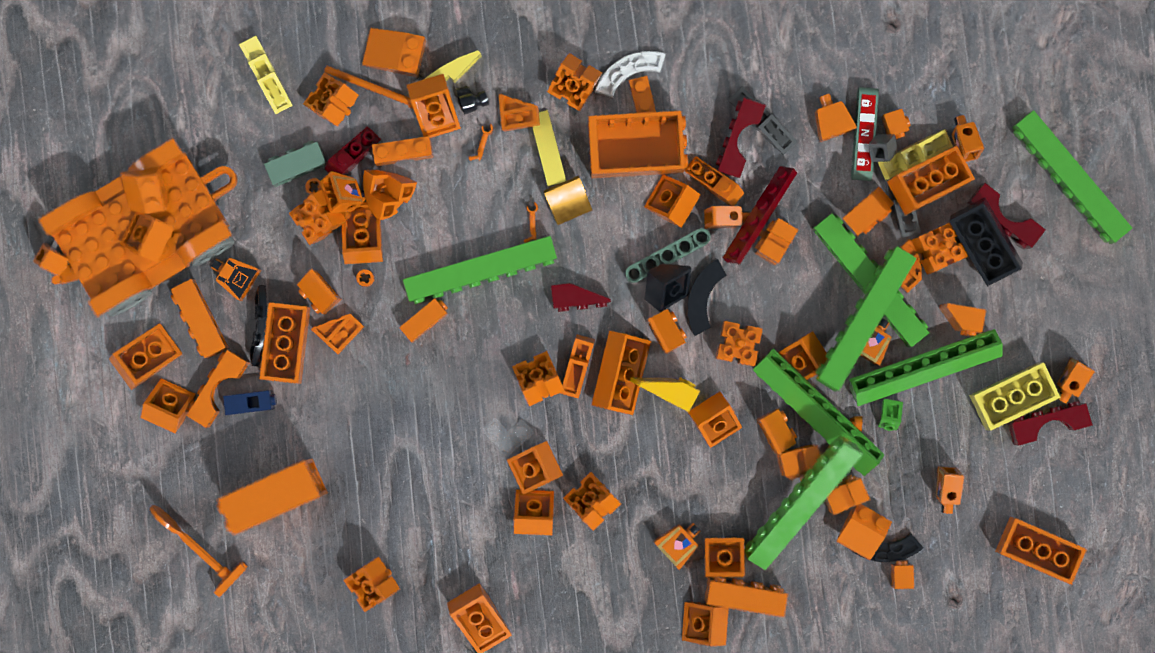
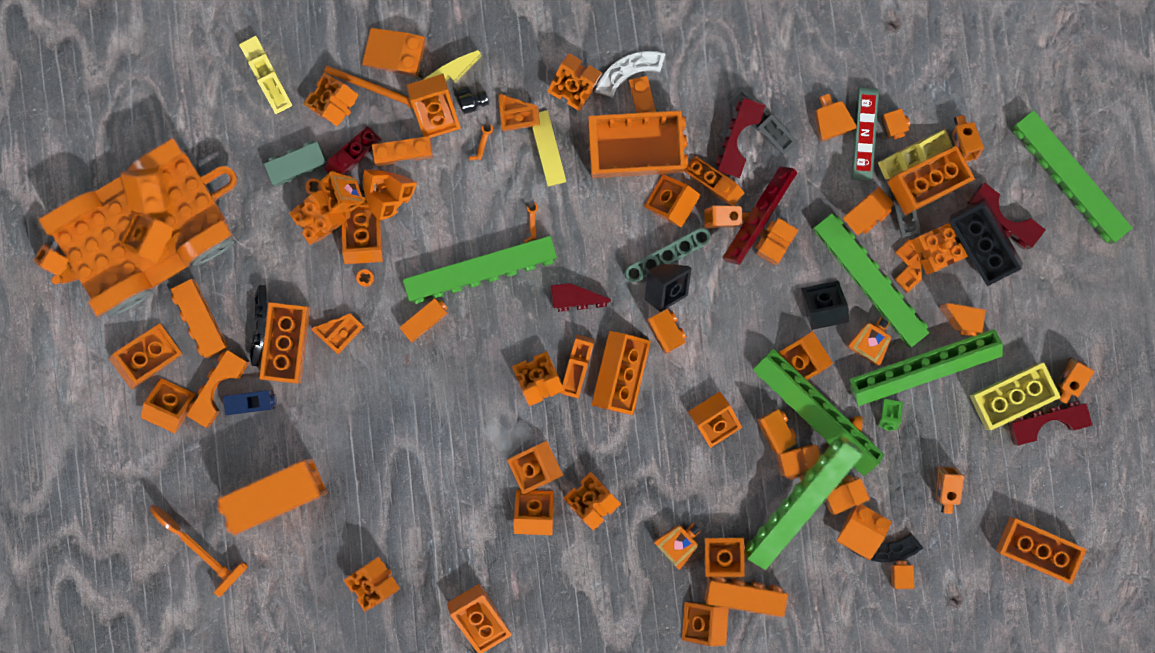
torso [211,258,261,301] -> none
orange slope [297,269,342,315] -> none
slope [543,176,593,225] -> none
yellow slope [629,377,700,412] -> none
black tile [687,259,727,336] -> none
orange brick [716,321,763,367] -> none
bright green brick [815,246,917,391] -> none
dark grey brick [868,134,898,162] -> none
none -> black slope [801,280,849,330]

